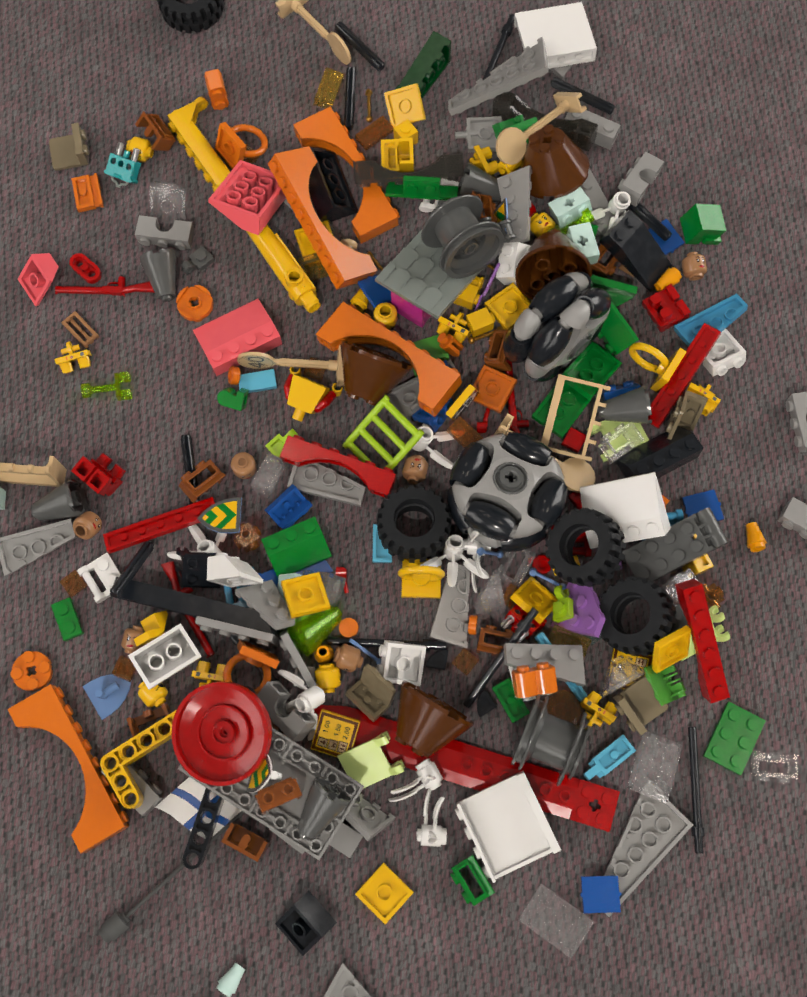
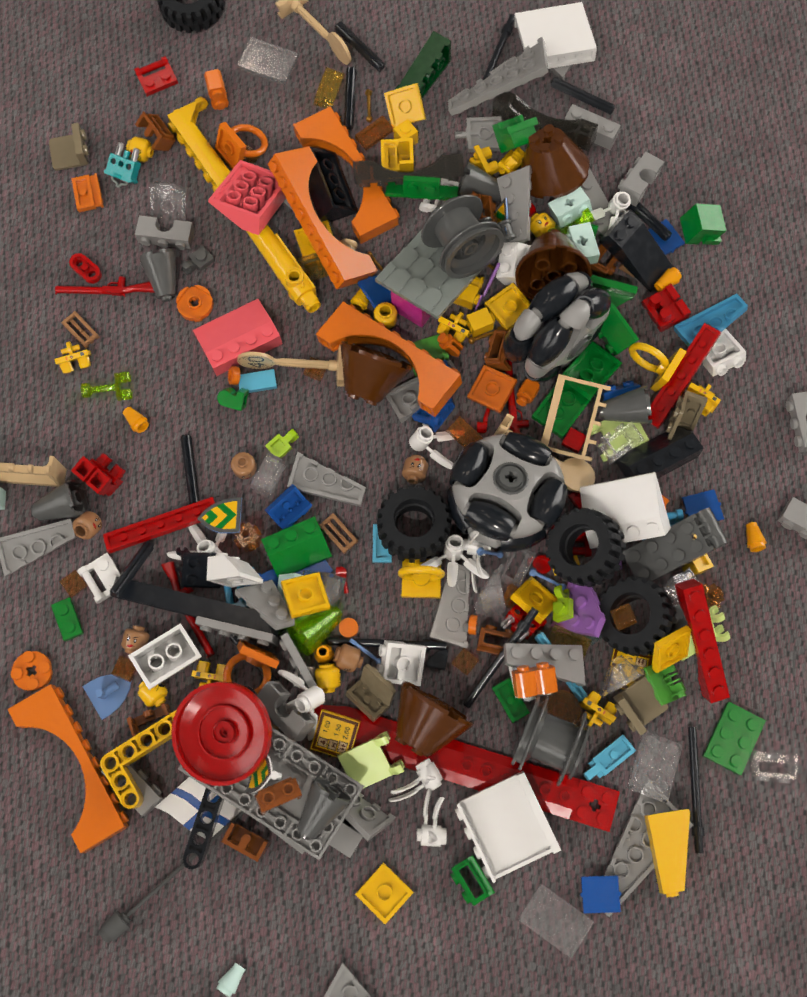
coral slope [18,253,59,306] -> none
yellow slope [134,611,168,646] -> none
dark orange window [179,459,226,503] -> none
black slope [275,891,337,956] -> none
red arch [280,435,396,499] -> none
yellow torso [283,367,343,422] -> none
lime bar [342,395,424,470] -> none
yellow tile [446,384,480,421] -> none
black tile [477,690,497,718] -> none
tan piece [495,92,587,165] -> none
medium nougat head [682,252,707,281] -> none
none -> light orange cone [123,407,149,433]
none -> red plate [134,56,178,96]
none -> clear plate [237,37,299,85]
none -> medium nougat tile [319,513,358,554]
none -> orange arm [516,378,540,407]
none -> clear orange tile [610,603,637,631]
none -> yellow slope [644,809,690,897]

